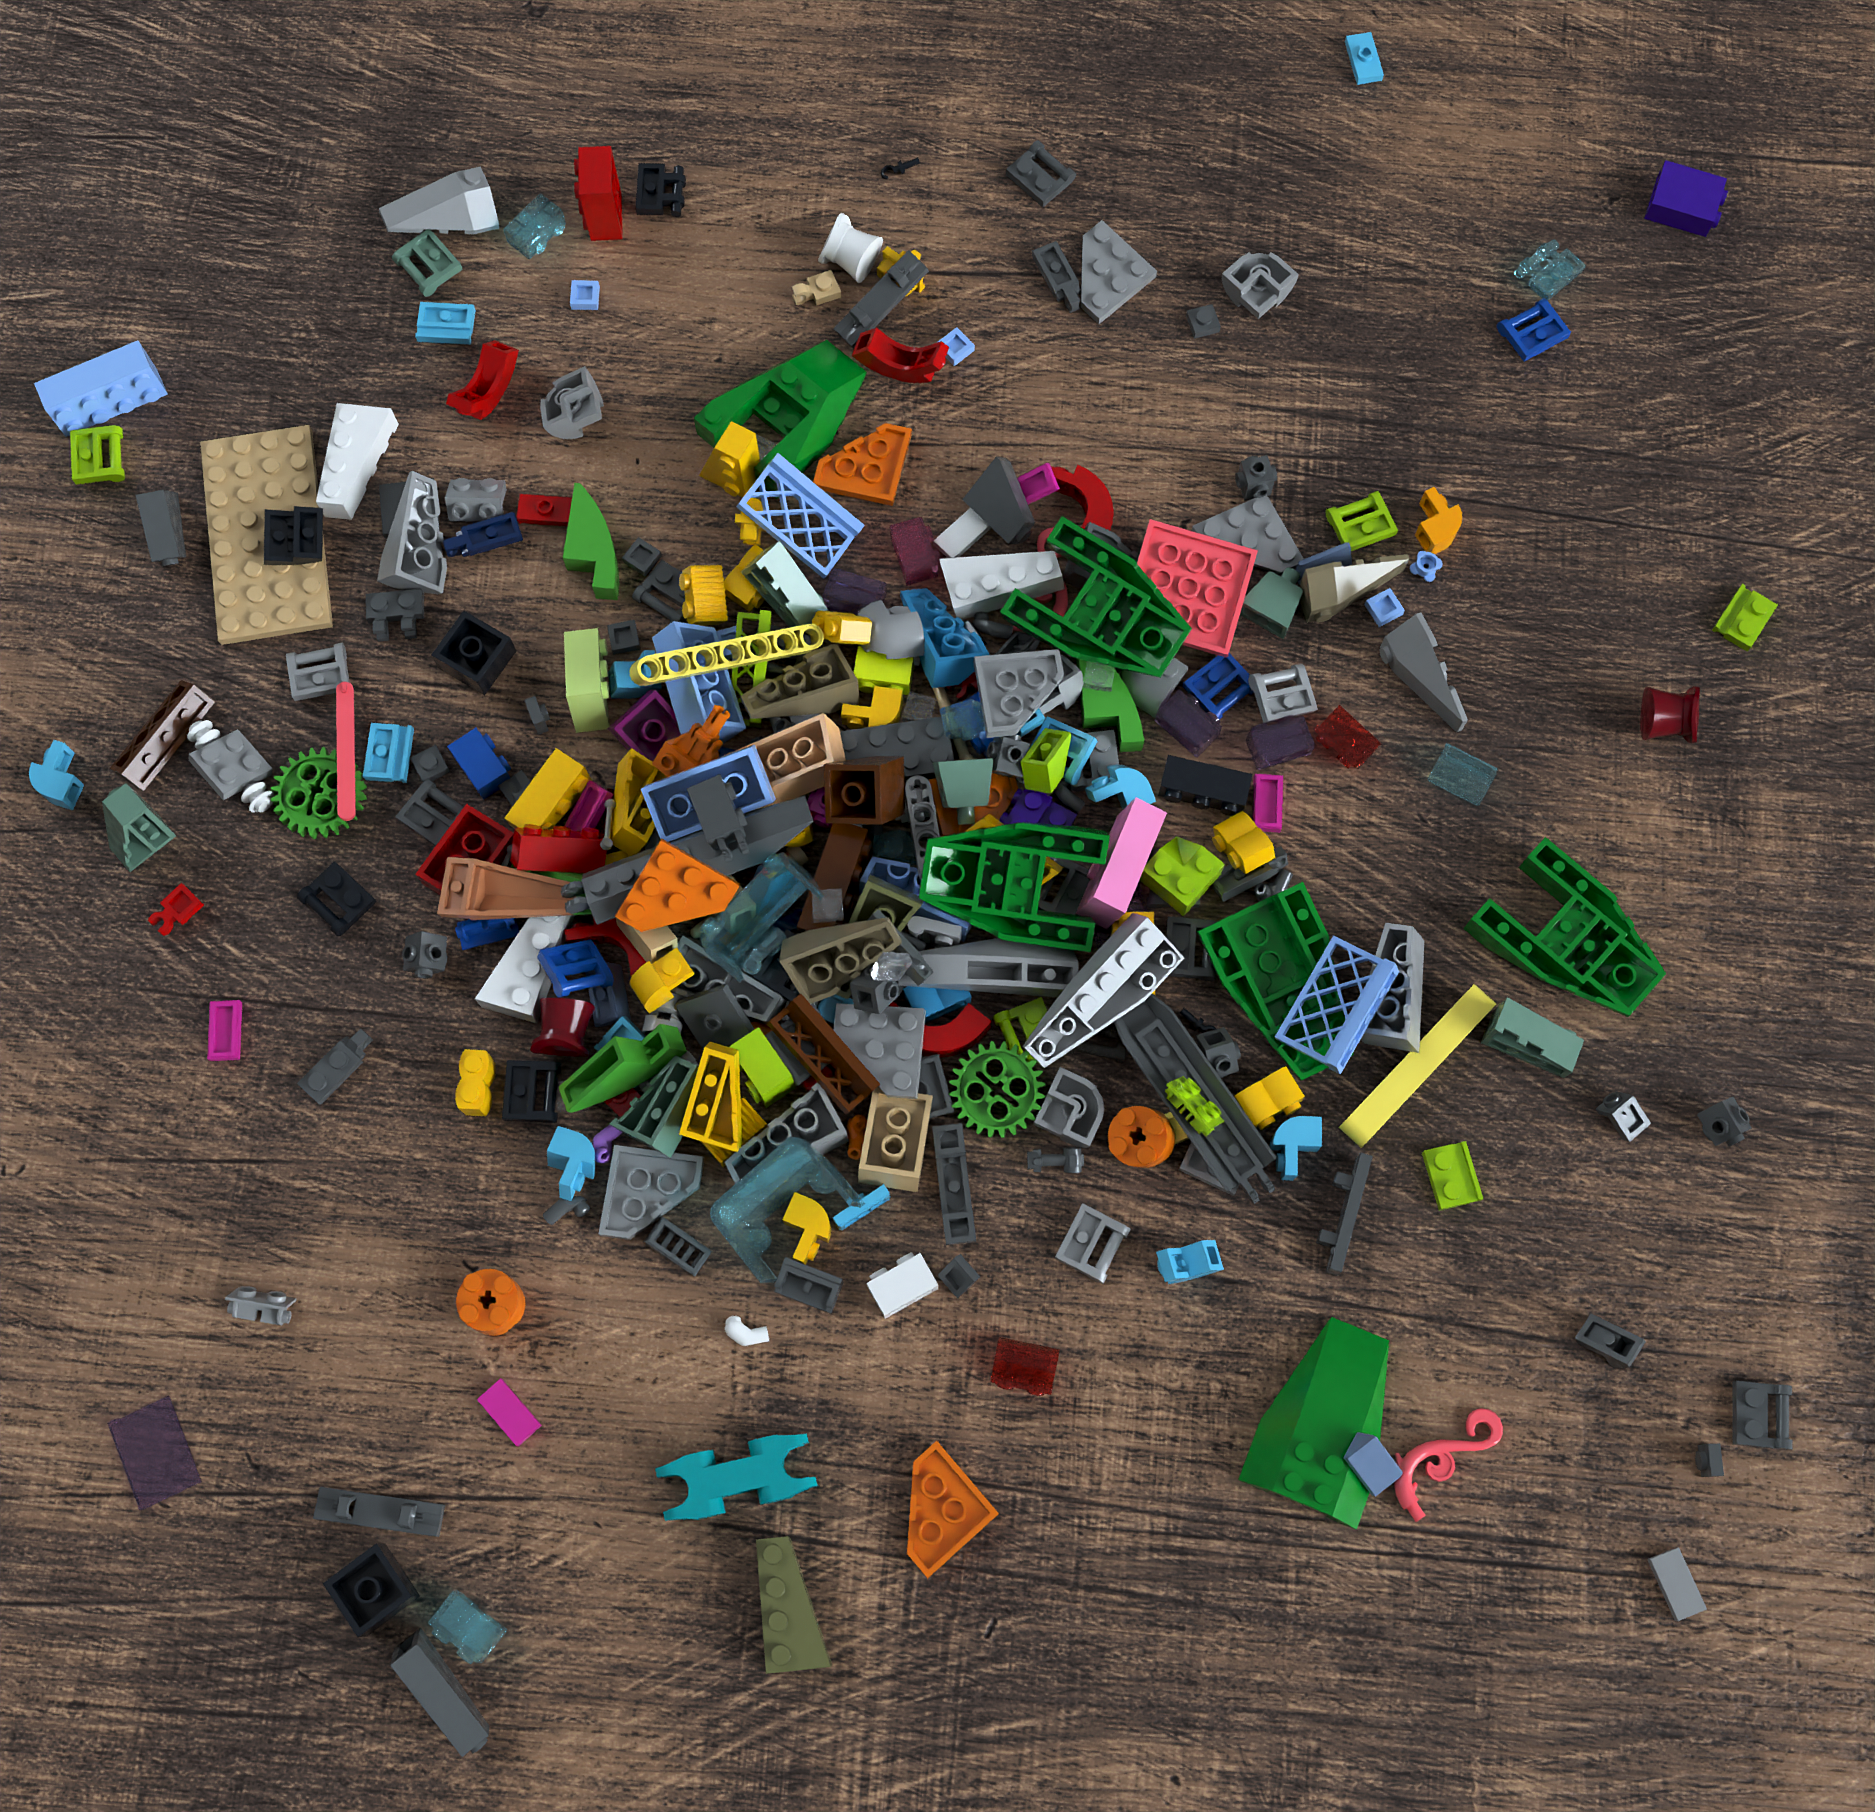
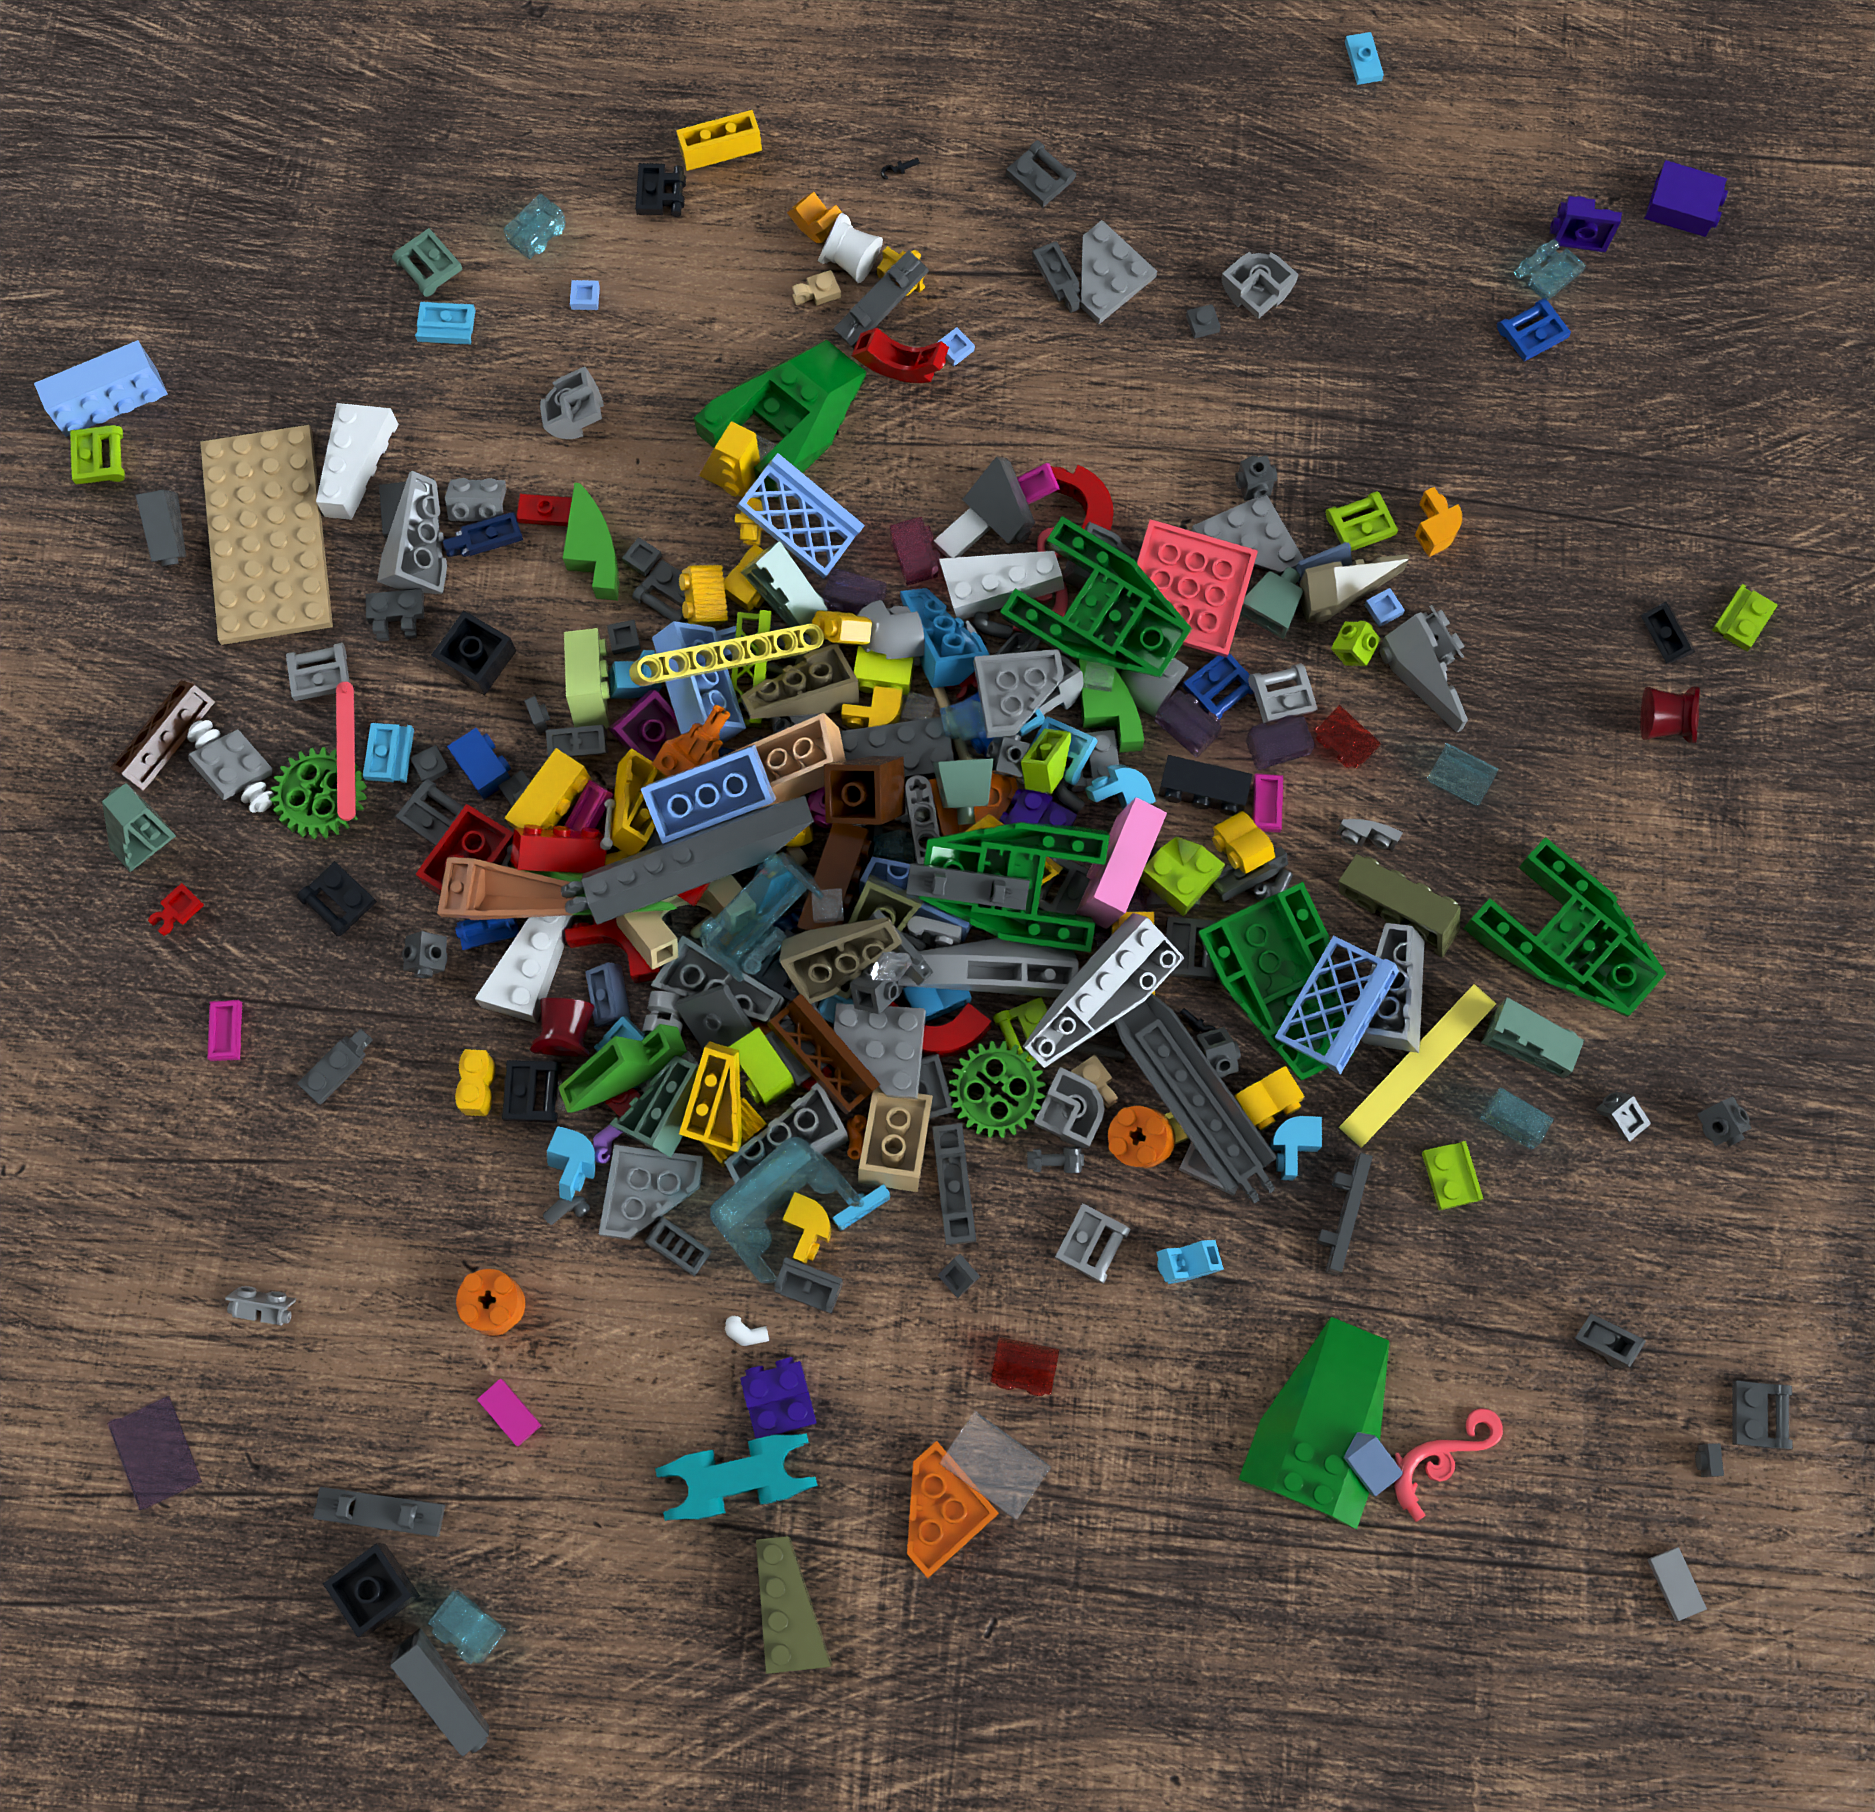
medium azure brick [29,740,84,810] -> none
black slope [264,506,323,565] -> none
light grey wedge [379,167,499,234] -> none
red arch [446,340,519,420] -> none
blue plate [537,939,614,998] -> none
red brick [574,146,623,241] -> none
orange plate [615,838,740,932] -> none
yellow brick [629,947,695,1014] -> none
dark grey hinge [687,774,750,863] -> none
orange plate [813,423,912,506] -> none
white brick [867,1252,938,1319] -> none
lime hinge [1165,1076,1224,1137] -> none
light blue plate [1409,551,1443,582] -> none
none -> dark grey hinge [546,725,609,758]
none -> yellow brick [676,110,762,171]
none -> dark purple plate [740,1357,817,1439]
none -> light orange brick [787,192,842,243]
none -> dark grey hinge [906,863,1030,910]
none -> clear piece [939,1411,1052,1520]
none -> tan plate [1071,1055,1118,1109]
none -> lime brick [1331,621,1381,666]
none -> light grey slope [1336,819,1403,851]
none -> olive wedge [1338,854,1461,958]
none -> light grey hinge [1422,605,1465,665]
none -> clear light blue brick [1479,1087,1554,1150]
none -> dark purple plate [1550,196,1622,252]
none -> black slope [1640,602,1695,664]

